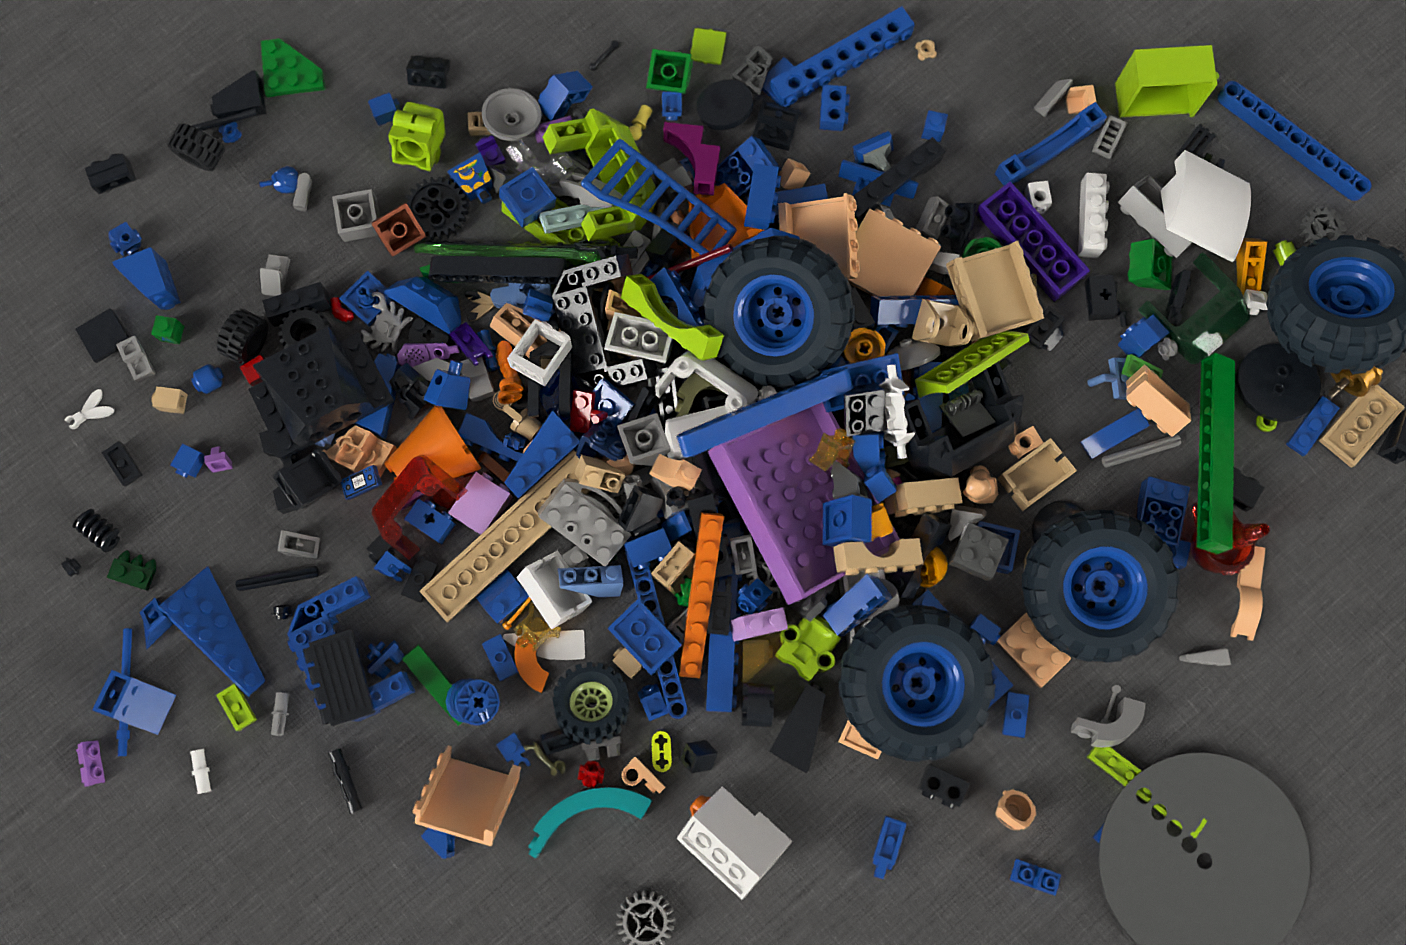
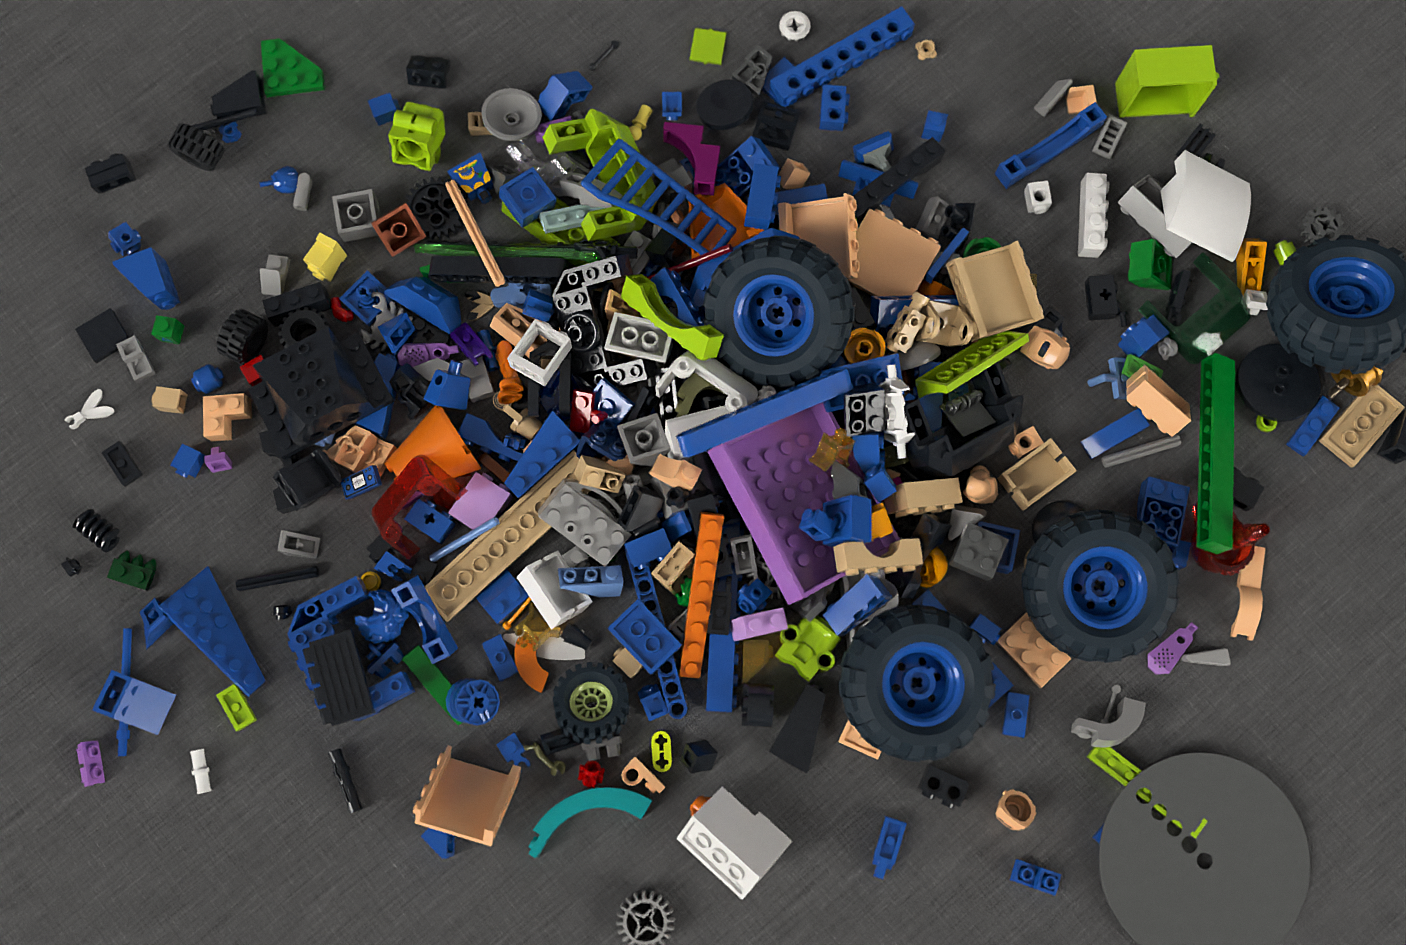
light grey axle [271,693,290,736] -> none
dark purple bracket [476,135,506,167] -> none
green slope [646,49,693,94] -> none
dark purple brick [976,181,1090,302] -> none
blue beam [1217,81,1371,201] -> none
none -> light nougat brick [203,393,252,442]
none -> light yellow hips [303,233,347,282]
none -> blue hair [355,589,408,644]
none -> yellow plate [361,572,381,592]
none -> blue slope [378,313,415,358]
none -> blue arch [391,575,458,664]
none -> medium blue bar [429,517,500,563]
none -> light nougat axle [445,180,505,286]
none -> black cone [560,623,592,651]
none -> black piece [563,311,600,353]
none -> white gear [779,11,810,42]
none -> blue brick [799,509,838,541]
none -> tan brick [885,291,929,353]
none -> blue tile [925,228,969,284]
none -> light nougat helmet [1020,326,1070,369]
none -> medium lavender piece [1147,622,1198,675]

